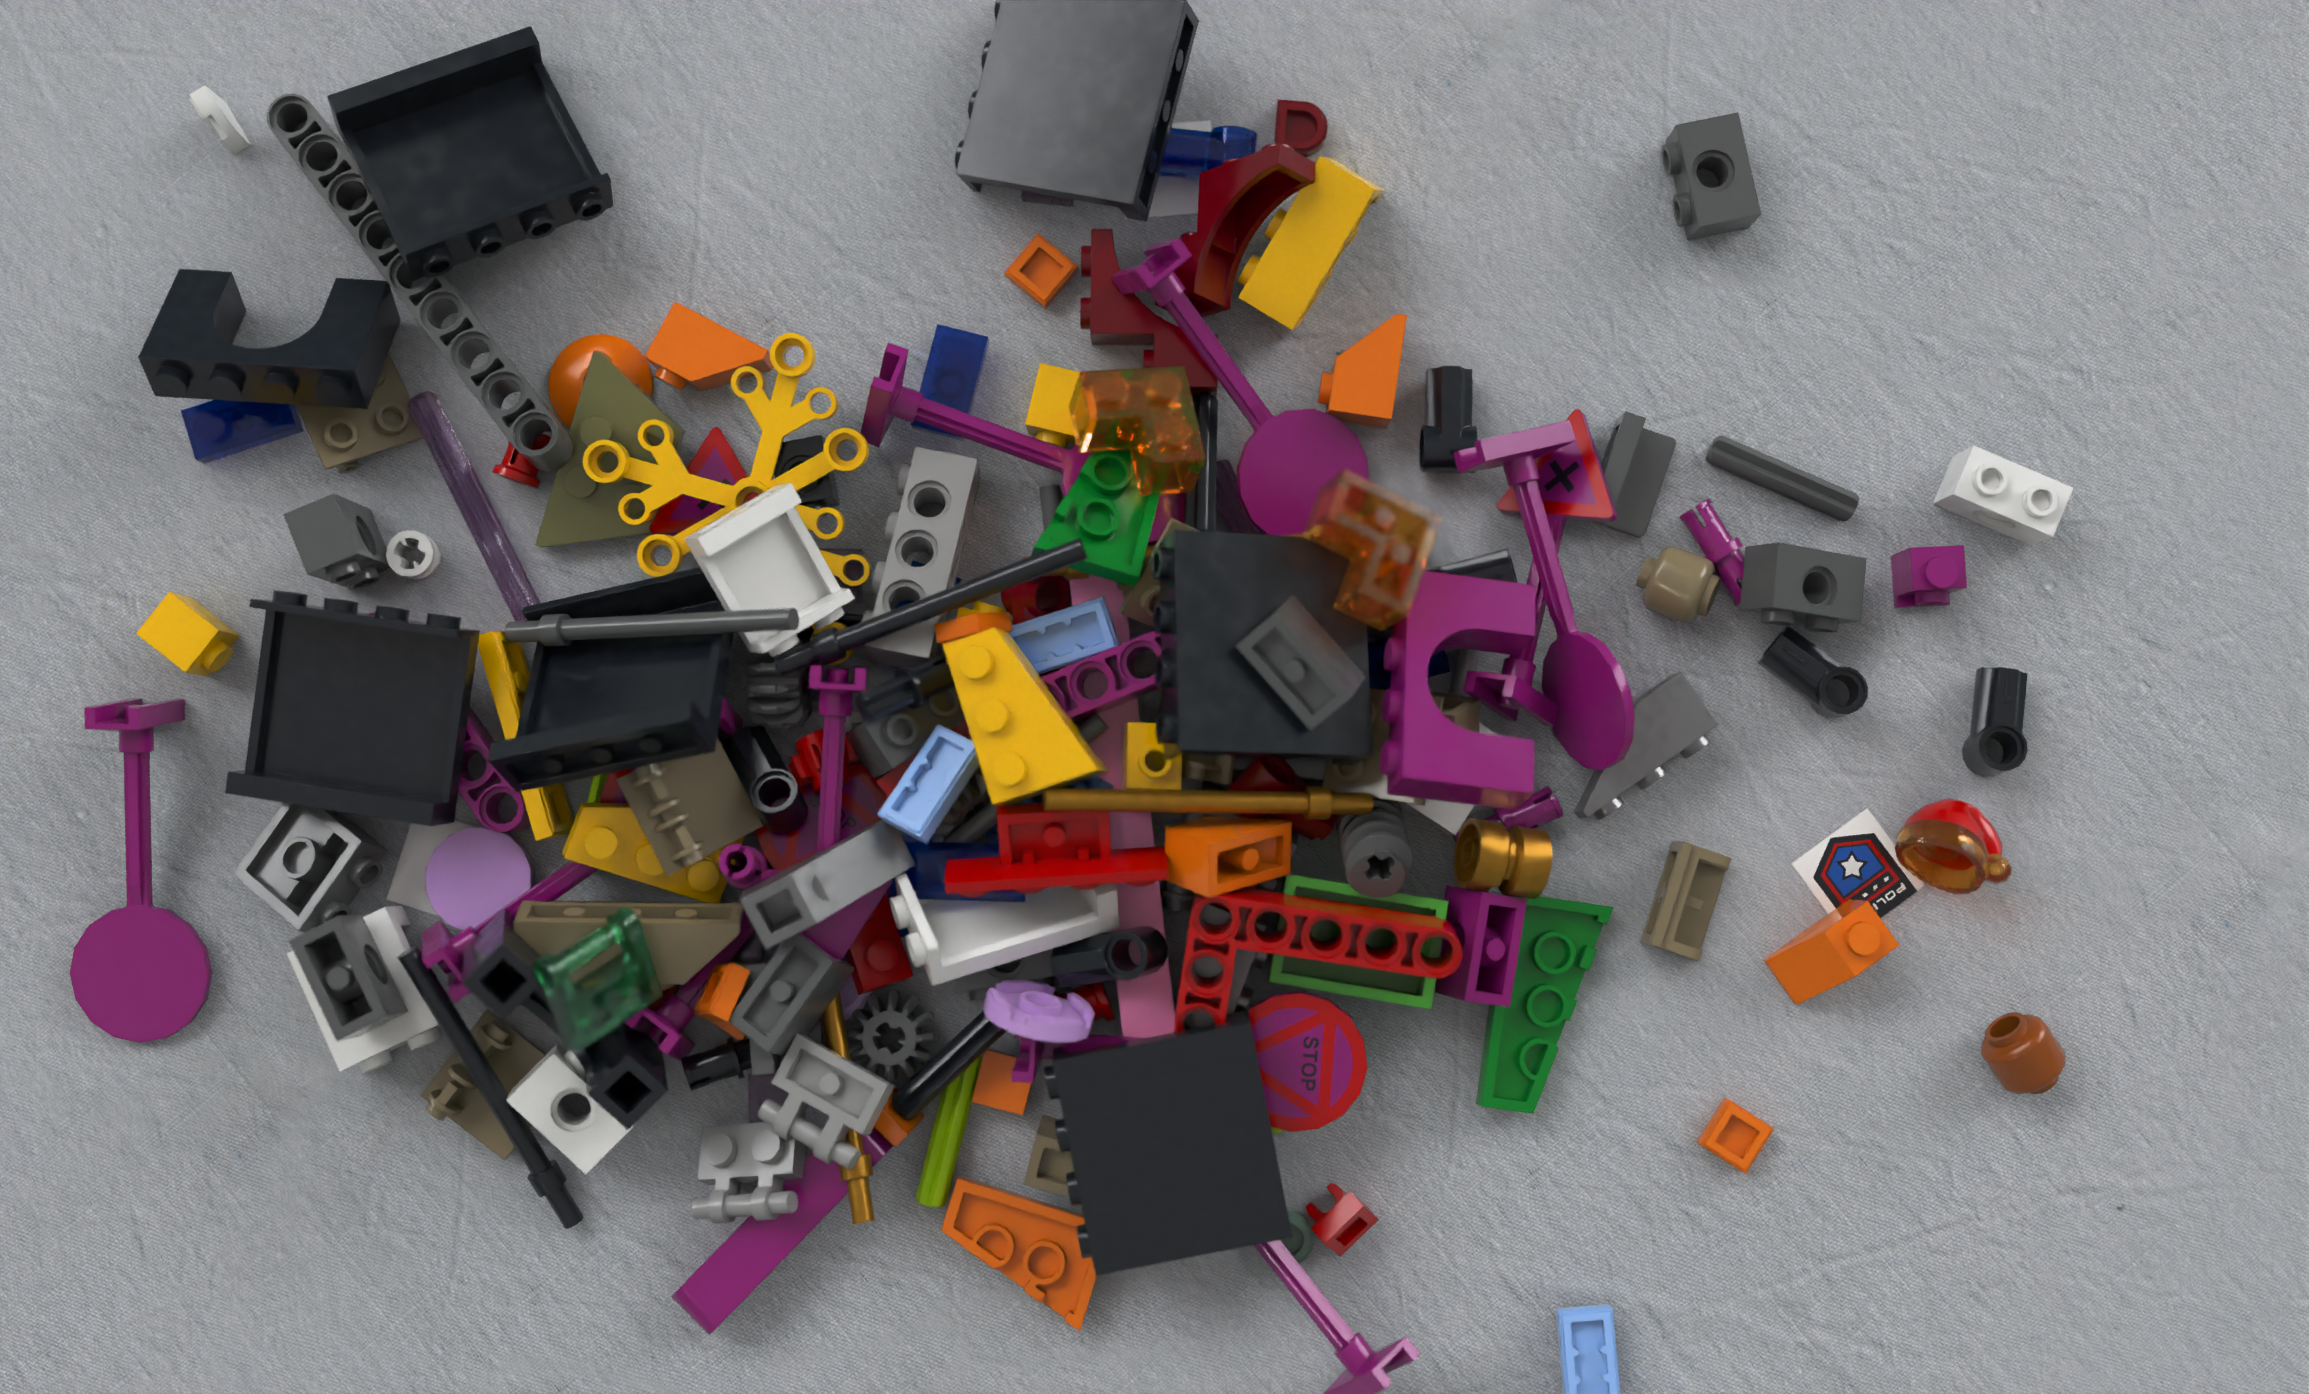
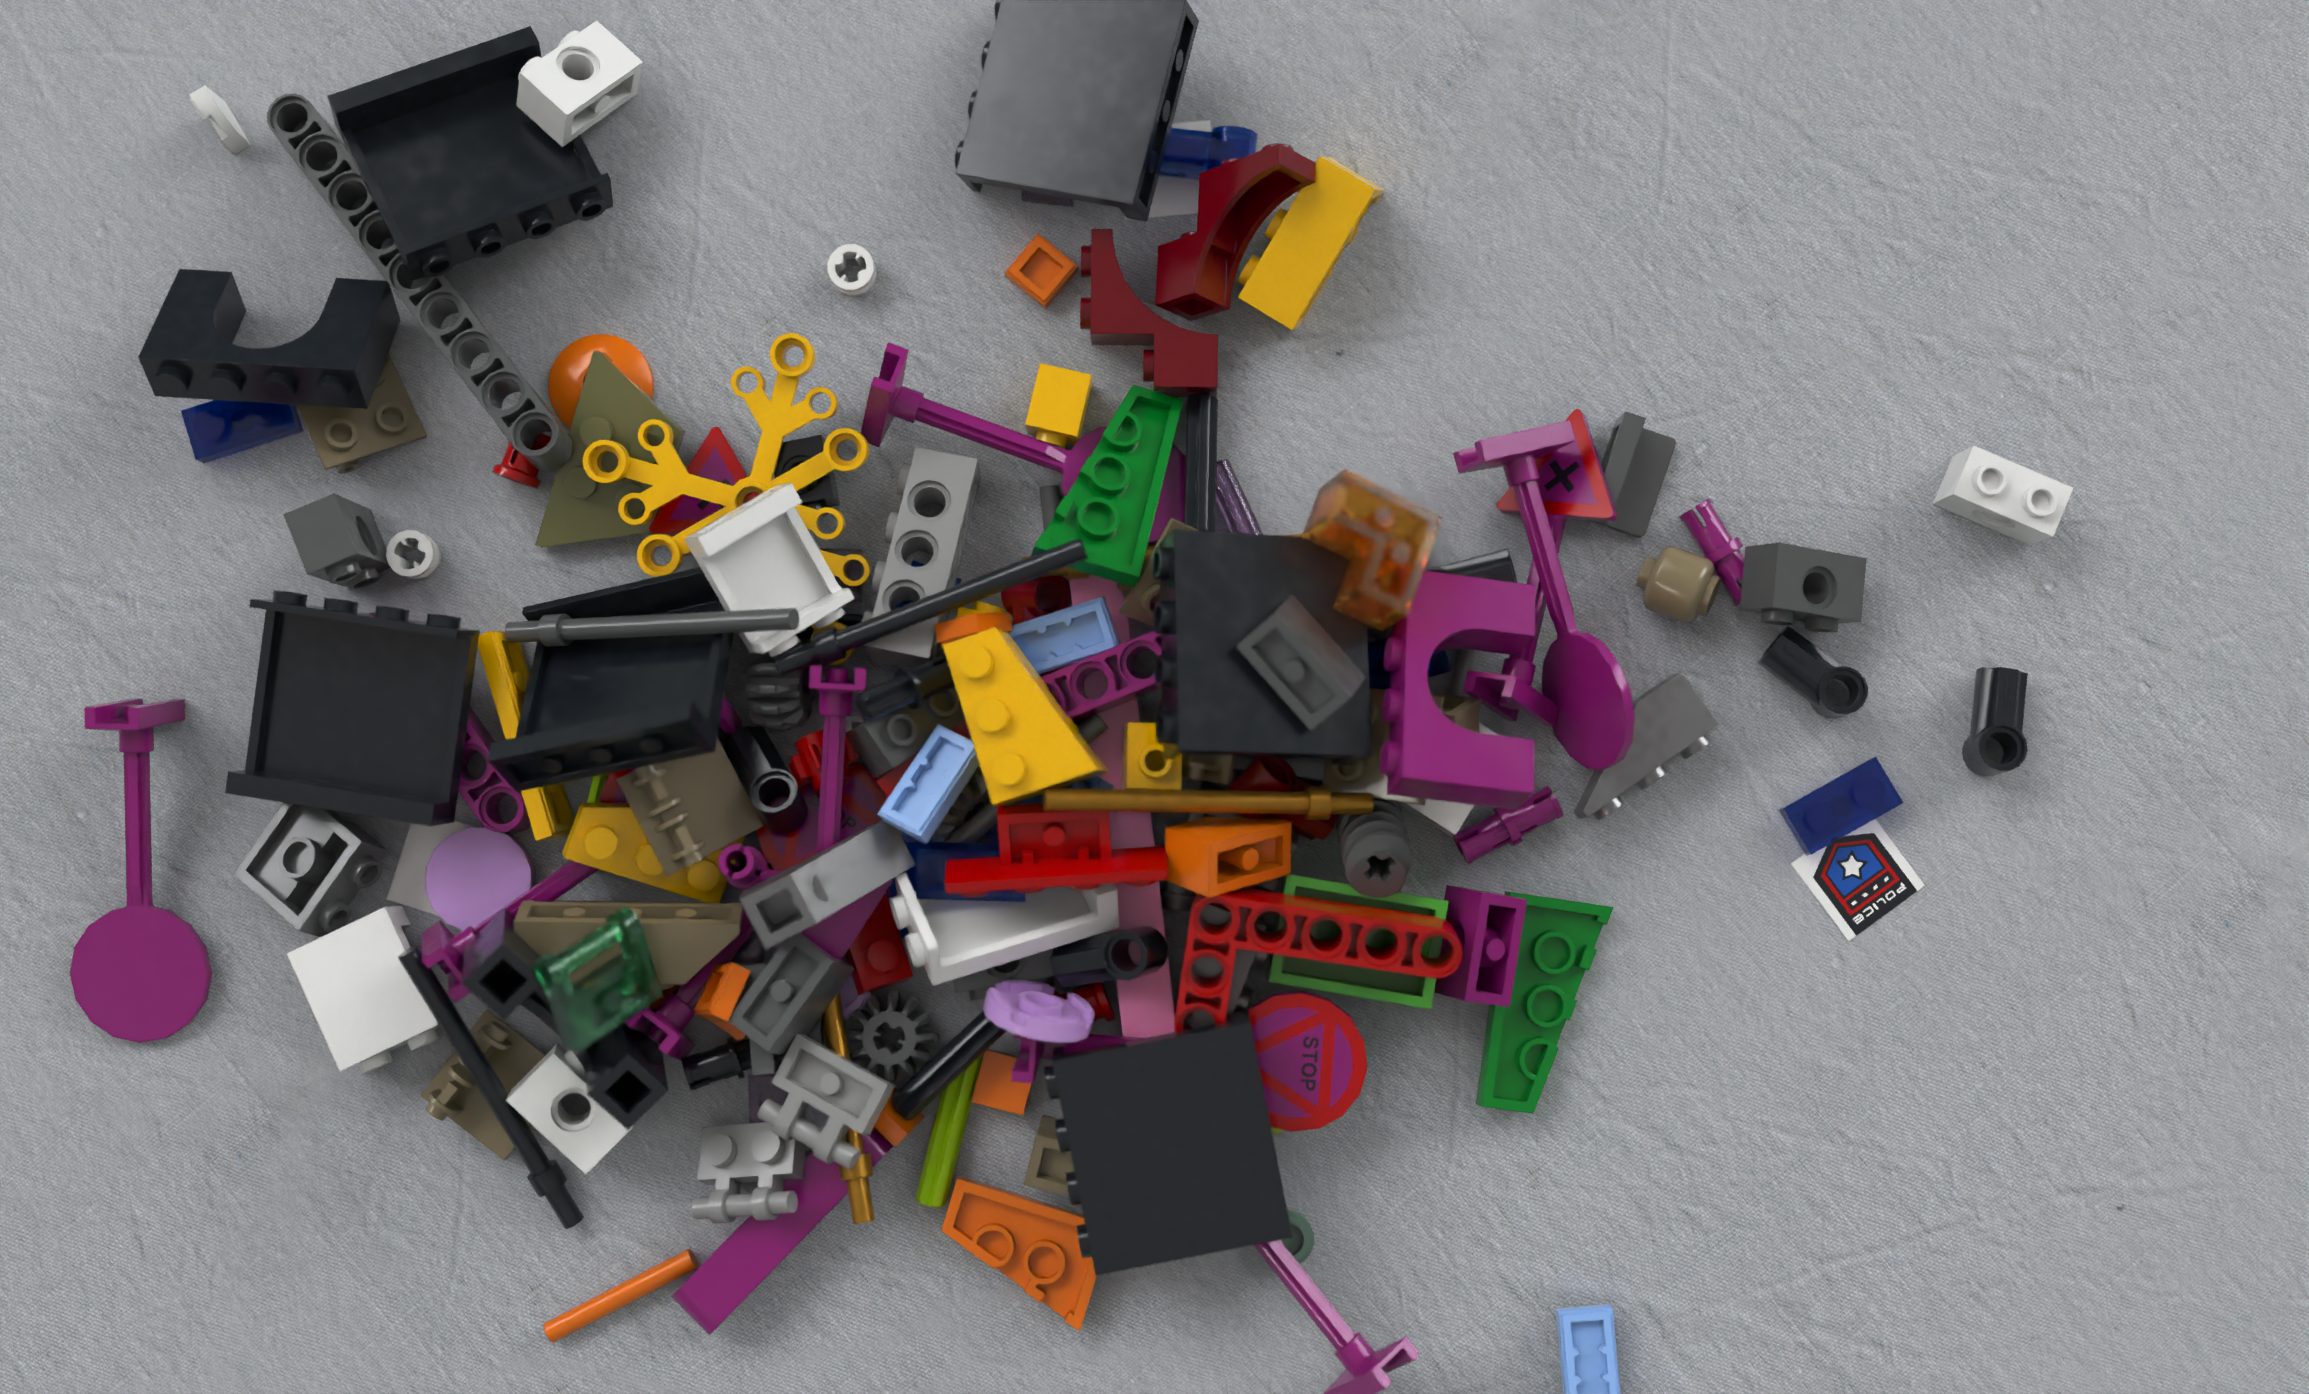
yellow brick [136,591,240,677] -> none
dark grey brick [289,914,408,1041] -> none
clear purple axle [408,391,540,621] -> none
orange slope [644,301,773,392] -> none
clear blue plate [910,324,989,441] -> none
clear orange brick [1069,366,1206,496] -> none
magenta piece [1110,238,1369,536] -> none
dark red tile [1274,99,1328,157] -> none
red tile [1306,1183,1379,1257] -> none
orange slope [1317,313,1407,429] -> none
black piece [1419,366,1478,473] -> none
pearl gold wheel [1453,818,1552,899] -> none
dark tan hinge [1640,841,1731,962] -> none
dark grey brick [1661,112,1761,241] -> none
orange tile [1696,1097,1774,1174] -> none
dark grey axle [1706,435,1859,521] -> none
orange slope [1763,899,1900,1005] -> none
magenta brick [1891,545,1967,608] -> none
clear orange piece [1895,798,2012,895] -> none
dark orange head [1981,1012,2066,1094] -> none
none -> white brick [516,21,643,147]
none -> orange bar [544,1249,699,1343]
none -> white bush [827,244,877,296]
none -> clear blue plate [1779,757,1903,856]

